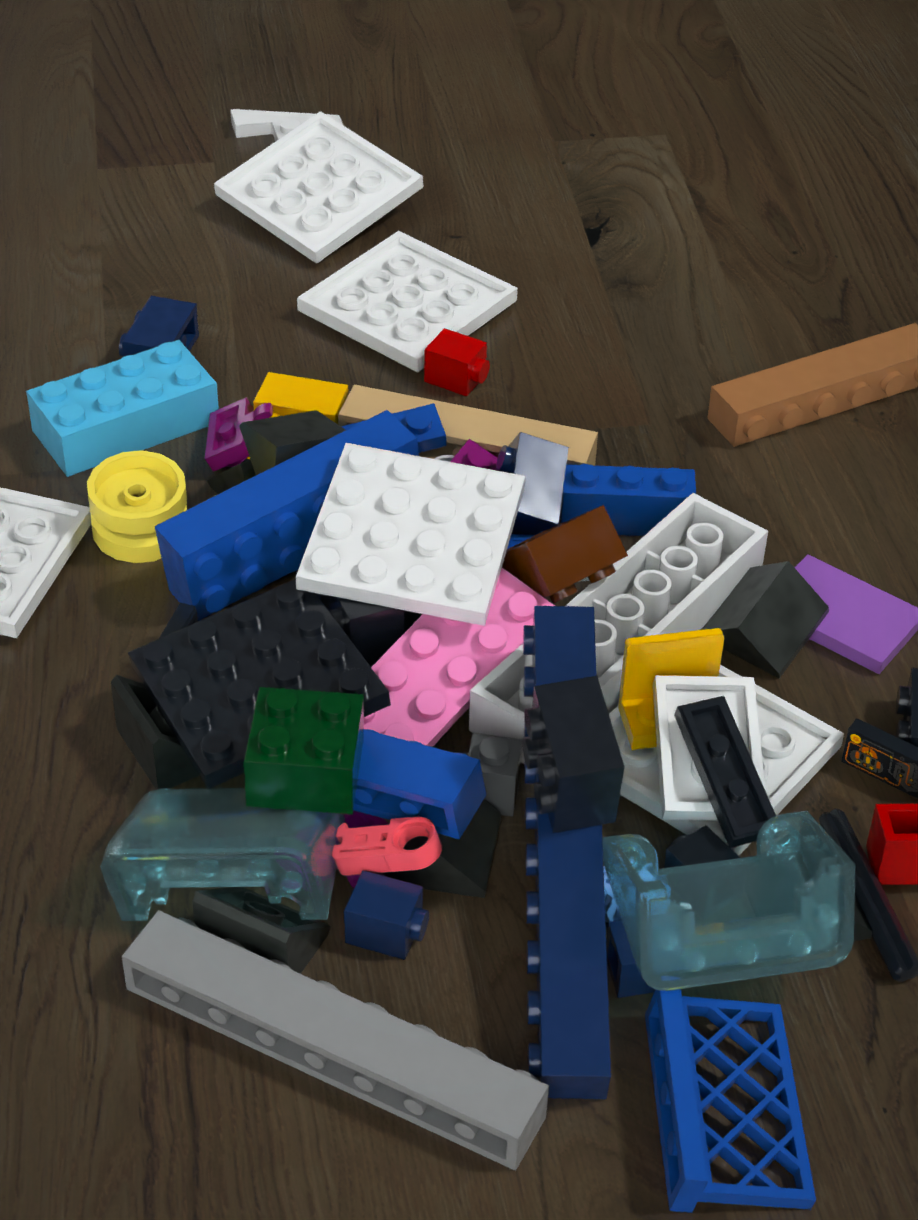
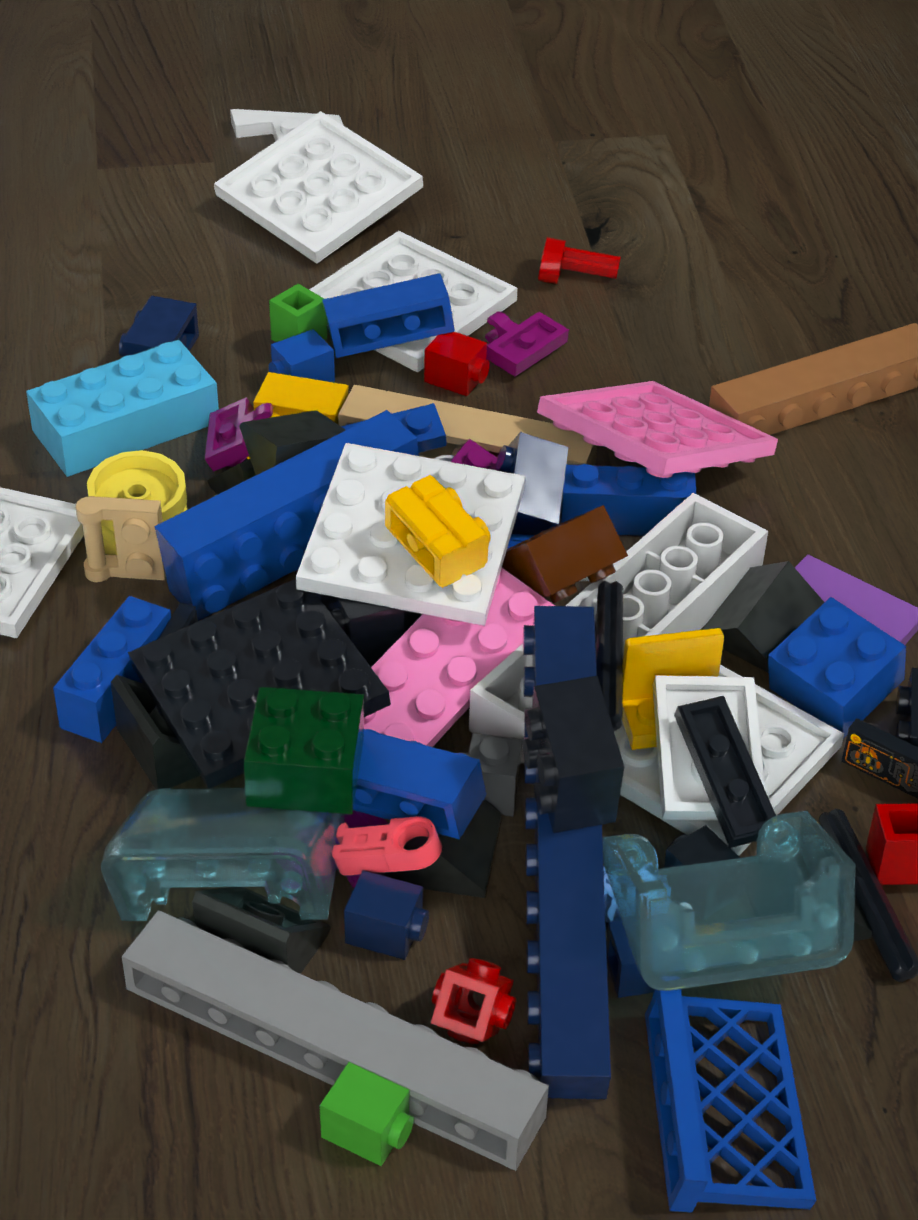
none -> blue brick [53,596,171,743]
none -> tan plate [76,496,166,582]
none -> bright green brick [269,284,328,342]
none -> blue brick [269,329,335,383]
none -> bright green brick [320,1062,414,1166]
none -> blue brick [322,273,455,358]
none -> yellow brick [385,475,491,588]
none -> red brick [431,958,516,1044]
none -> magenta plate [485,311,569,377]
none -> bright pink plate [537,381,778,478]
none -> red piece [538,237,621,284]
none -> black axle [596,580,623,731]
none -> blue brick [768,597,906,739]

